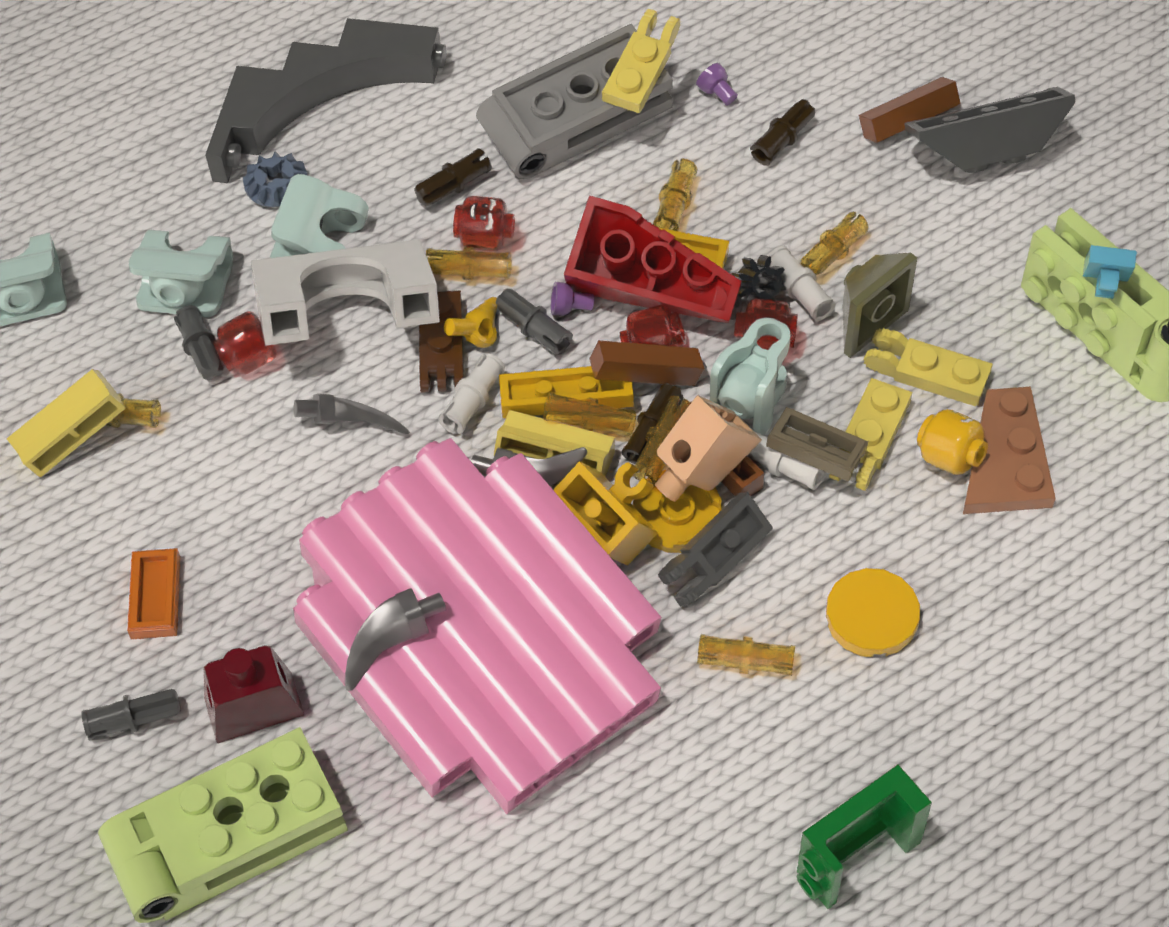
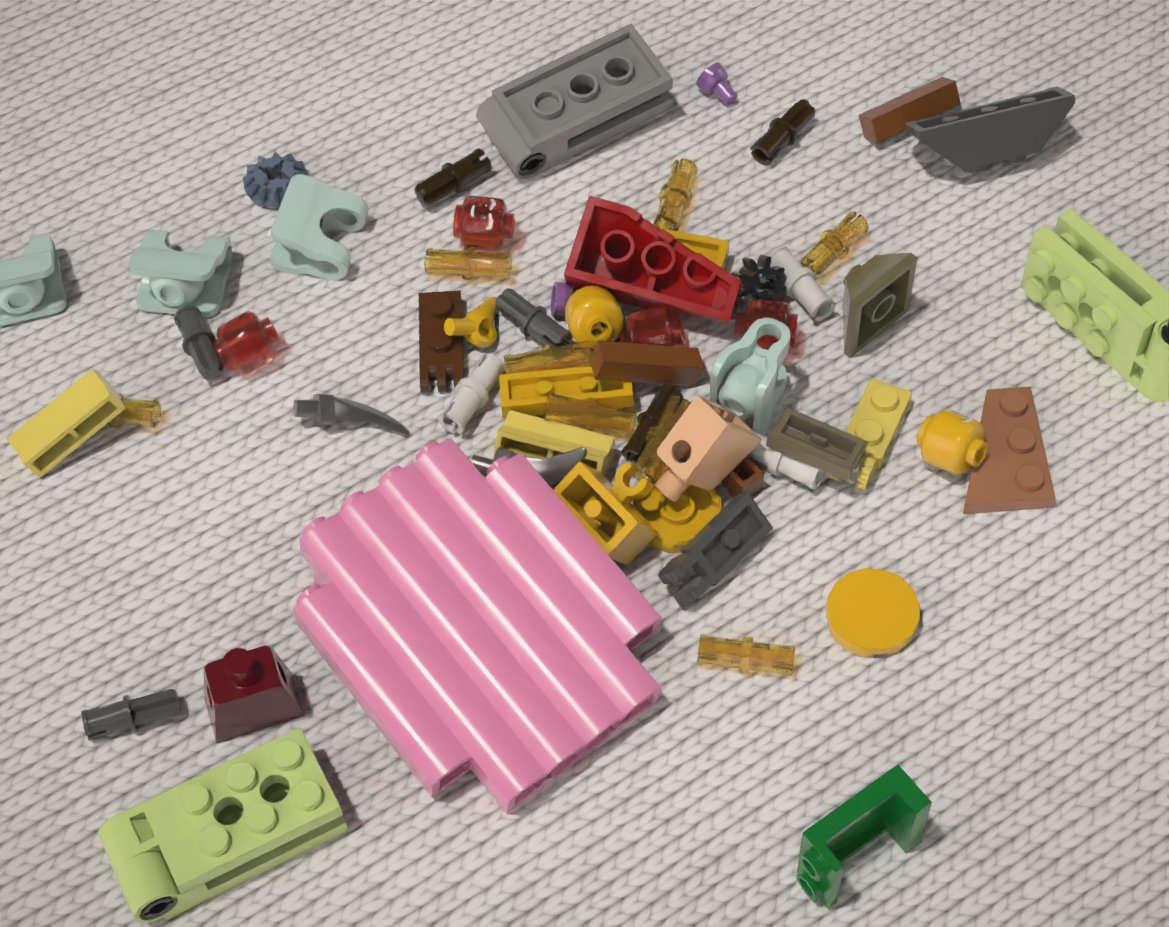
orange tile [127,548,181,639] -> none
dark grey arch [205,18,447,183] -> none
white arch [251,239,440,346] -> none
flat silver bar [345,588,446,691] -> none
light yellow hinge [602,9,681,114] -> none
light yellow hinge [863,328,993,406] -> none
medium azure tile [1083,245,1137,299] -> none
none -> clear yellow pin [504,340,591,374]
none -> yellow head [565,285,624,349]

